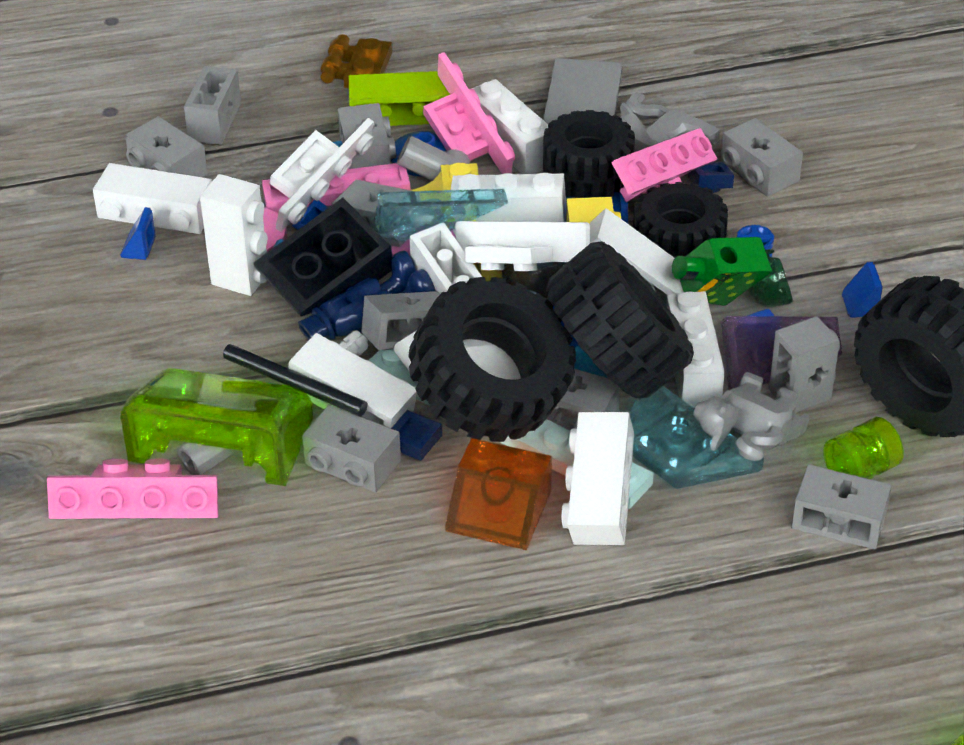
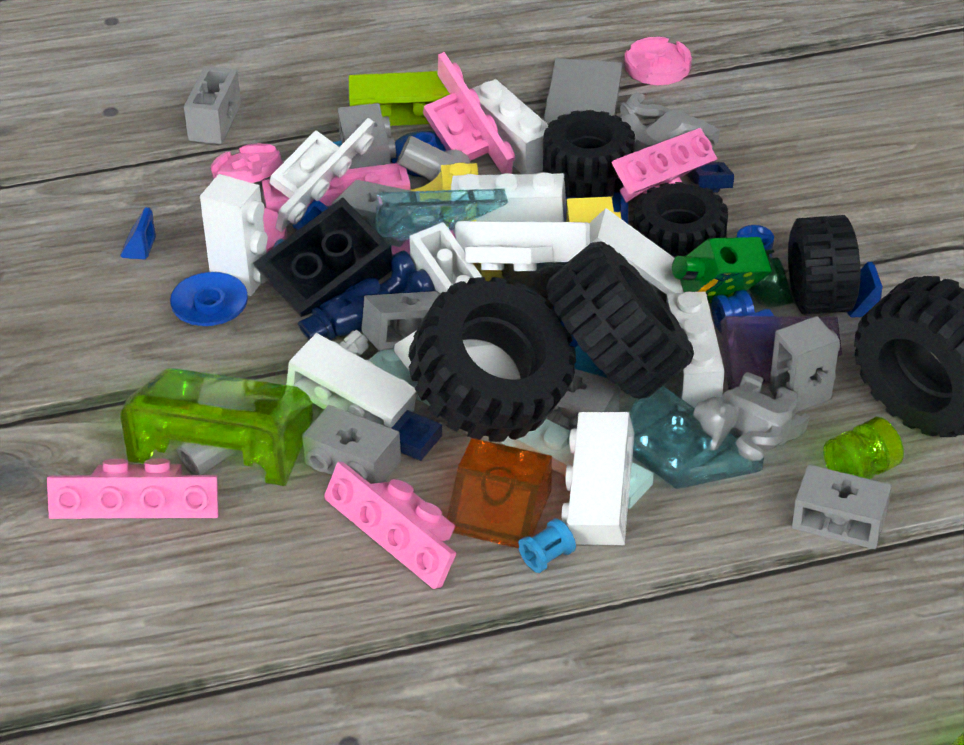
white brick [93,163,212,234] -> none
light grey brick [125,116,208,177] -> none
black bar [223,344,368,417] -> none
pearl gold plate [321,34,392,88] -> none
light grey brick [721,118,803,197] -> none
none -> blue dish [170,272,248,326]
none -> bright pink tile [210,143,283,183]
none -> bright pink bracket [324,462,457,589]
none -> dark azure bush [518,518,576,573]
none -> bright pink tile [624,37,692,85]
none -> blue wheel [712,290,755,334]
none -> black tyre [788,215,861,315]

